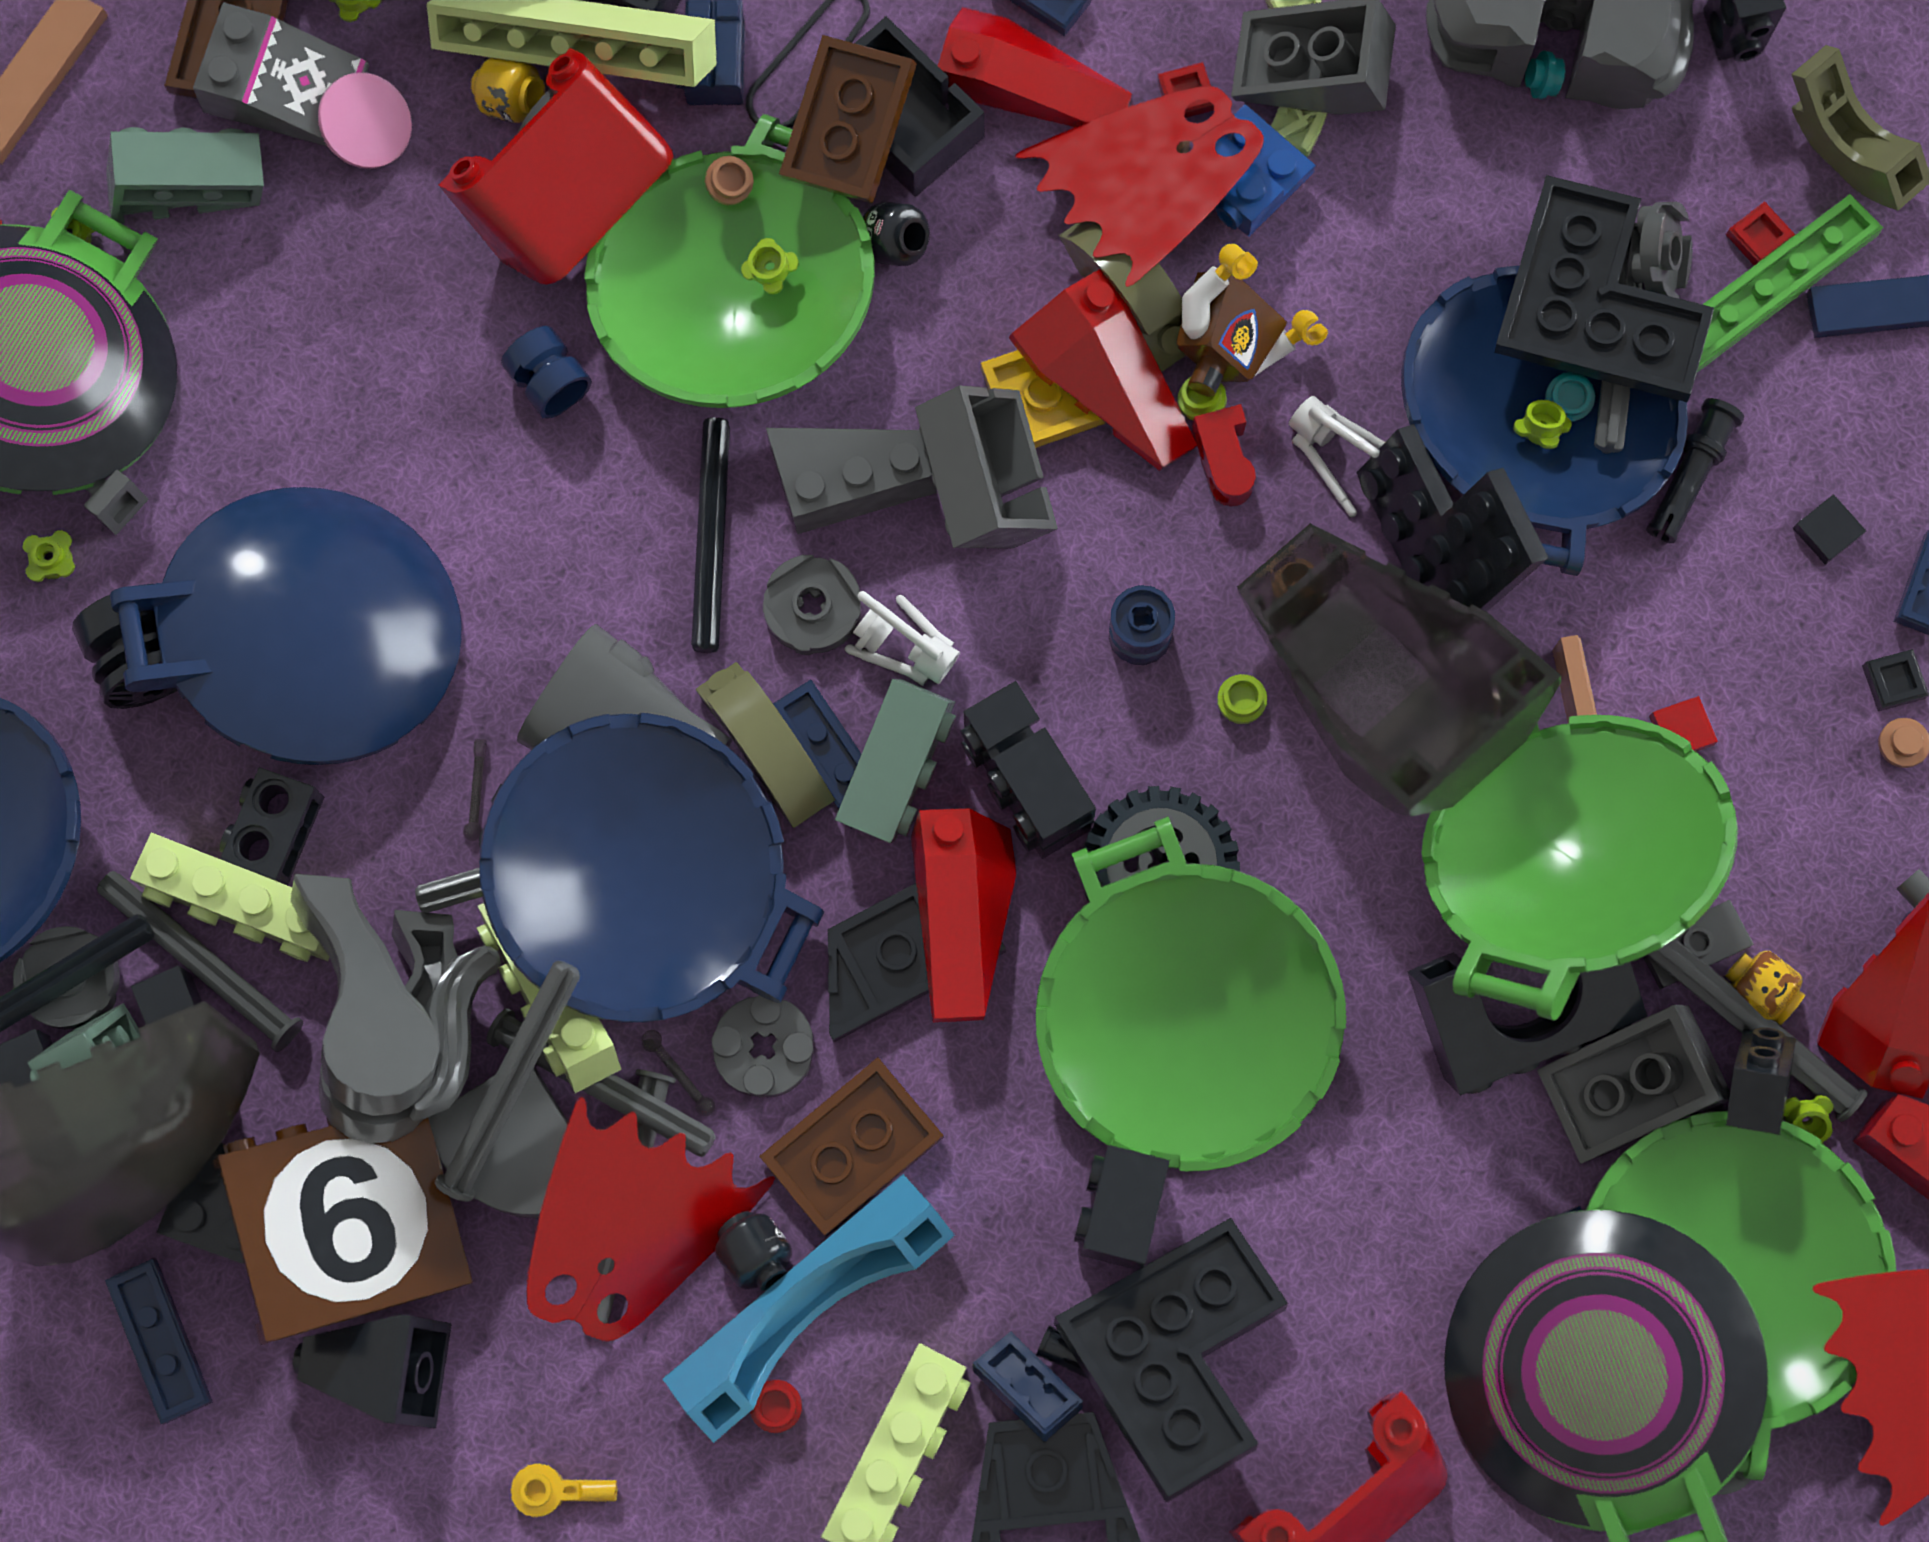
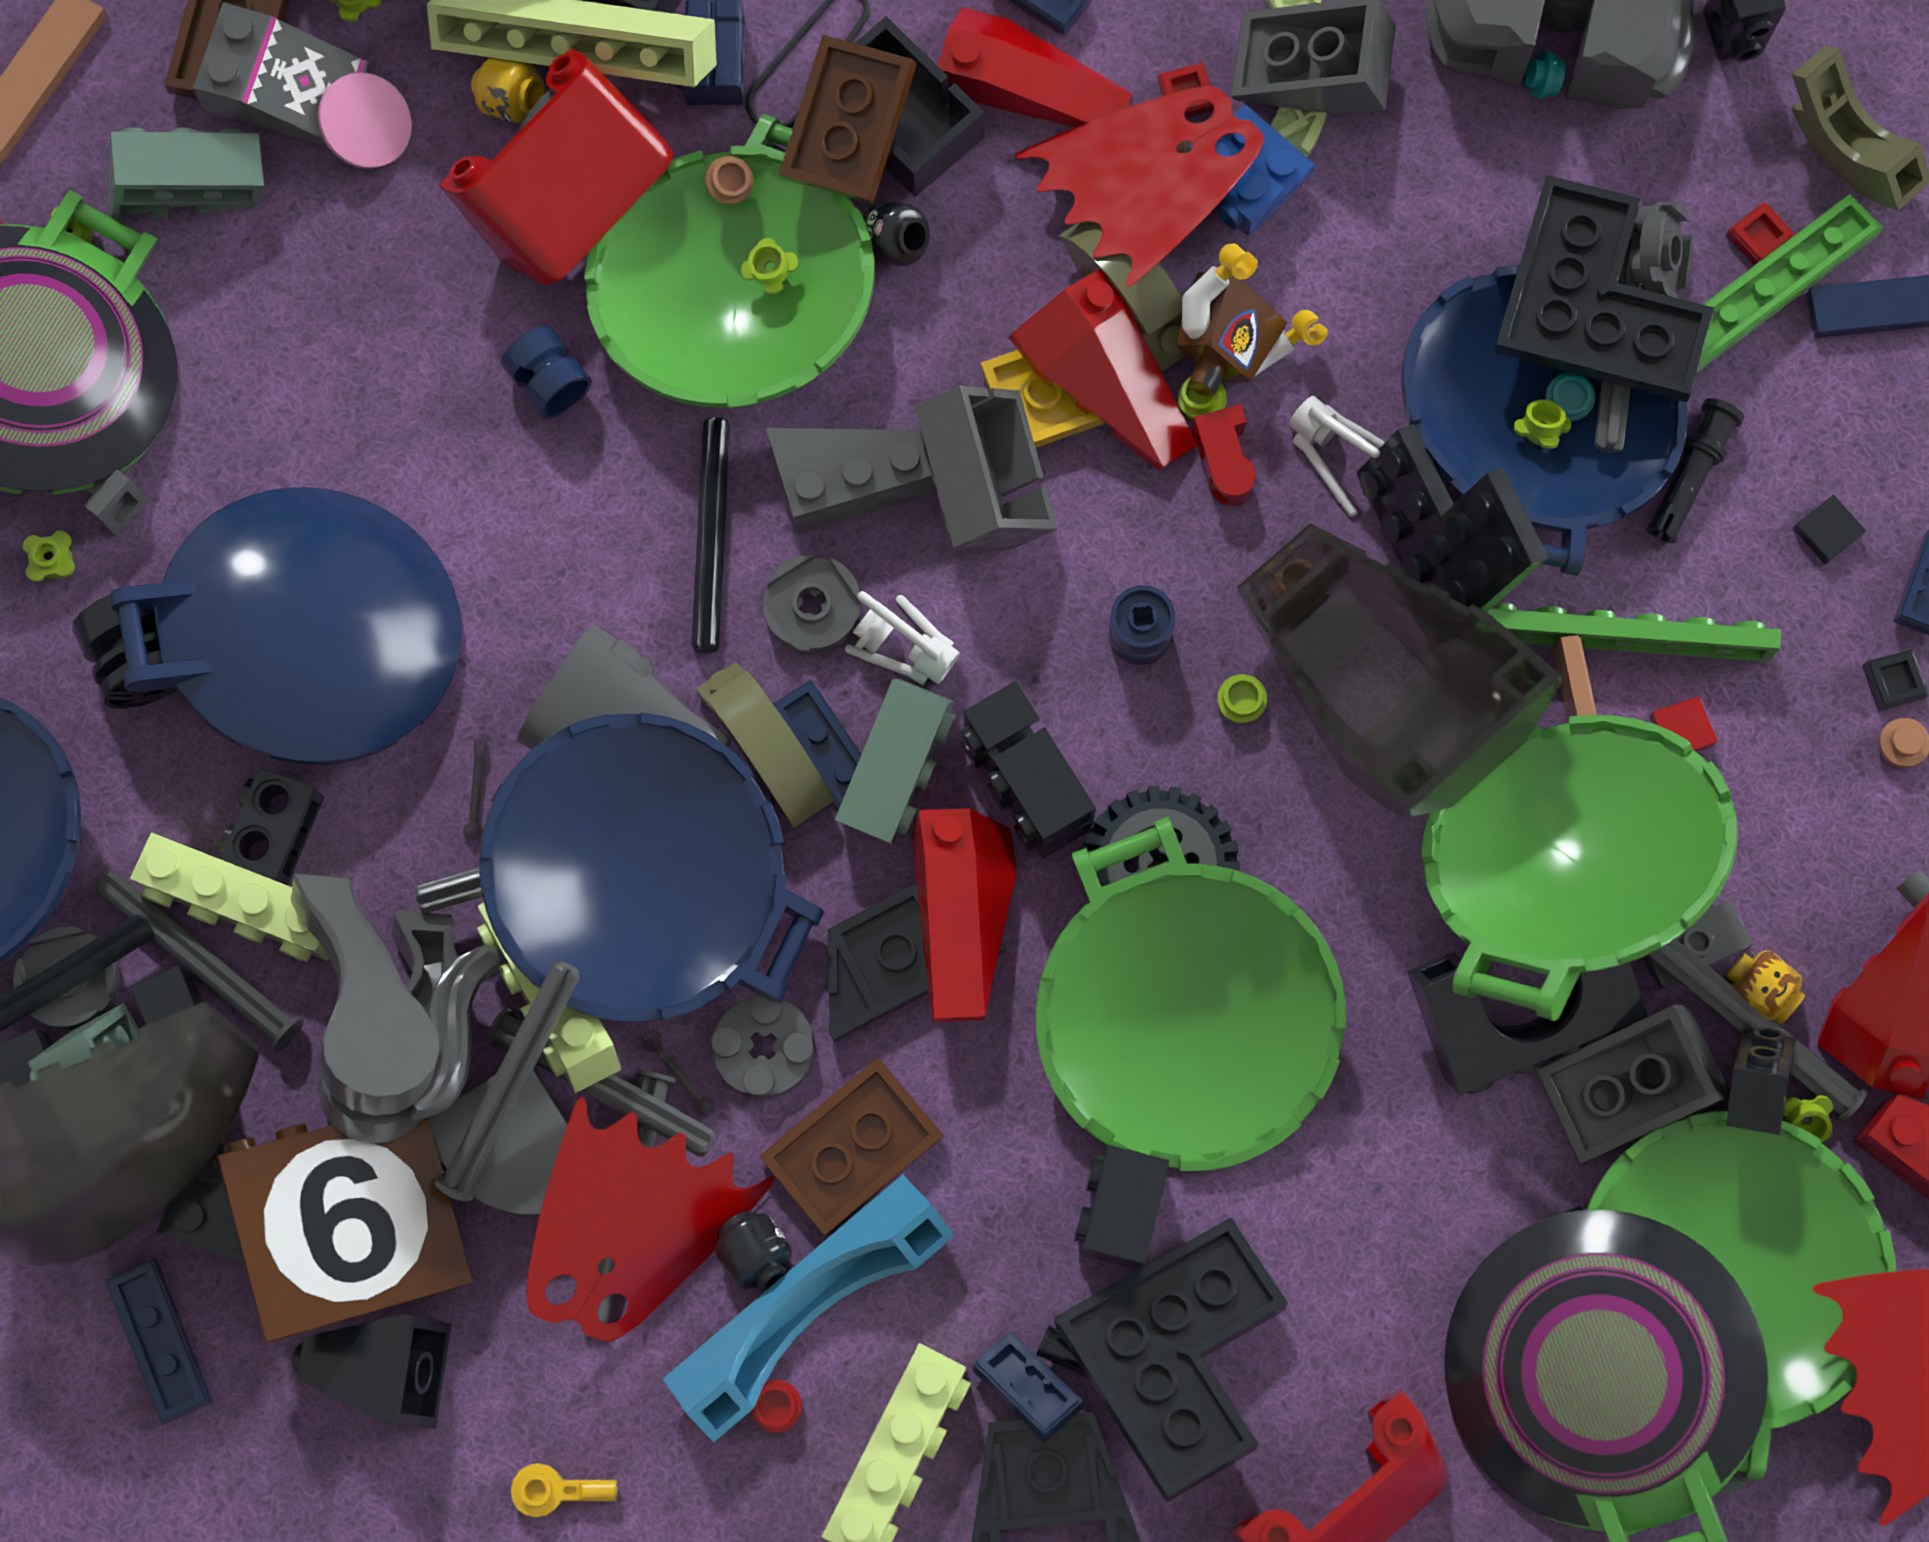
none -> bright green plate [1472,603,1781,662]

